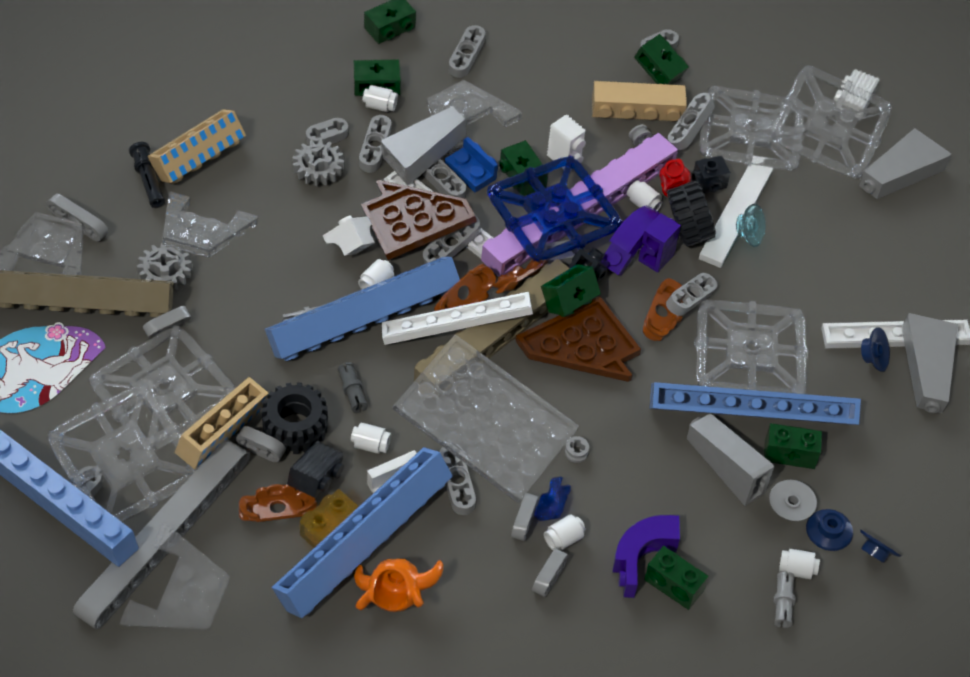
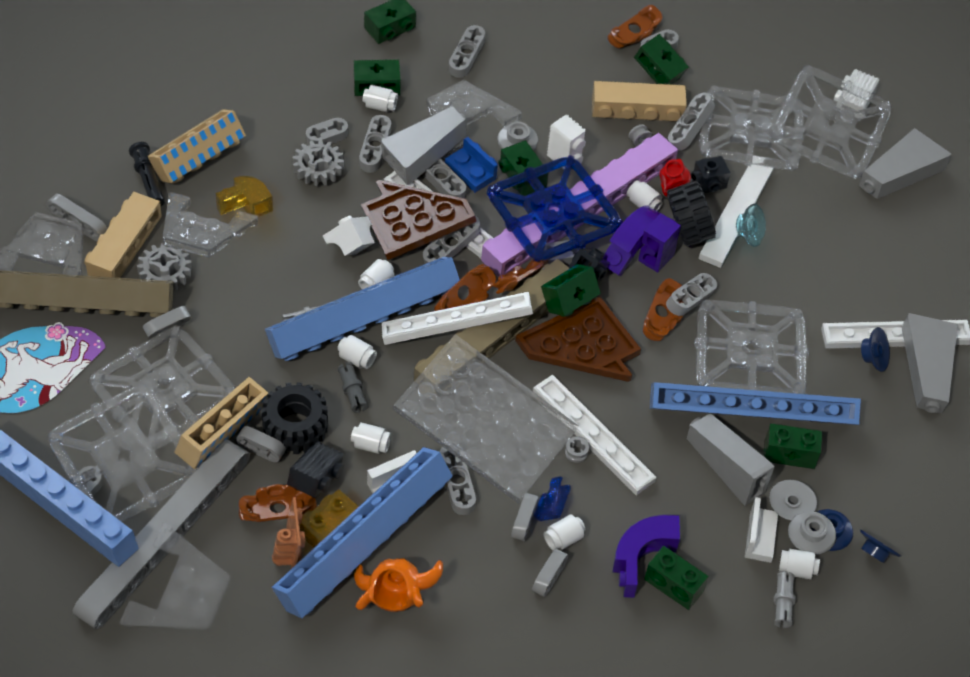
none -> tan brick [85,192,162,278]
none -> clear yellow brick [216,176,273,220]
none -> nougat hinge [272,497,305,569]
none -> white brick [337,335,377,369]
none -> light grey piece [497,122,539,151]
none -> white tile [533,374,656,496]
none -> dark orange piece [608,5,662,48]
none -> white panel [745,497,778,563]
none -> light grey piece [788,511,836,554]

